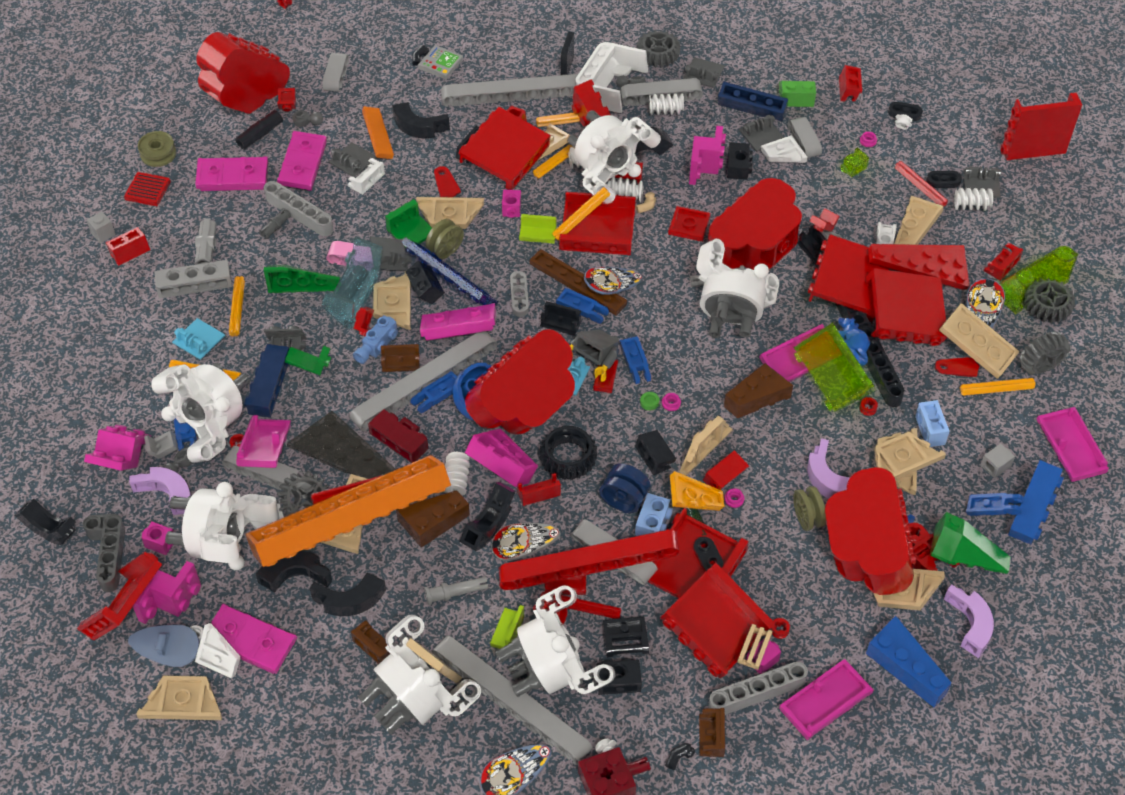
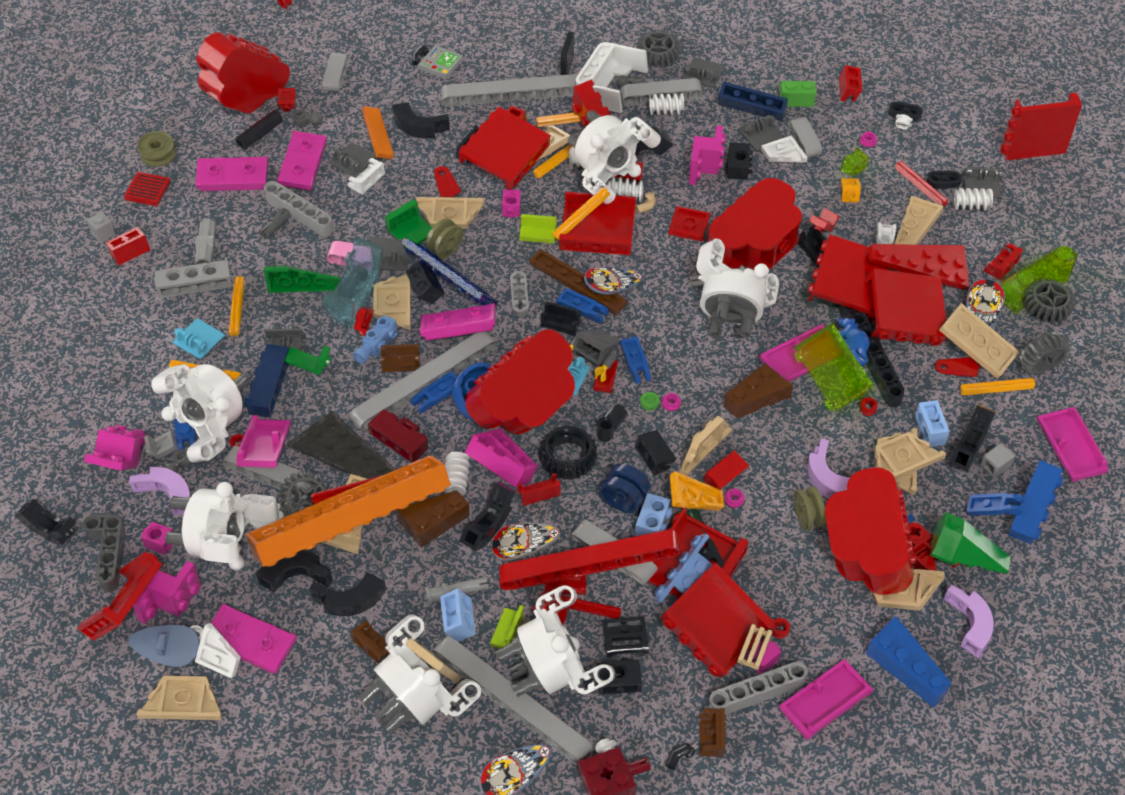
none -> light blue brick [440,588,476,642]
none -> black piece [596,404,628,442]
none -> medium blue bracket [653,534,713,603]
none -> light orange bracket [840,178,861,202]
none -> black arch [949,404,996,472]

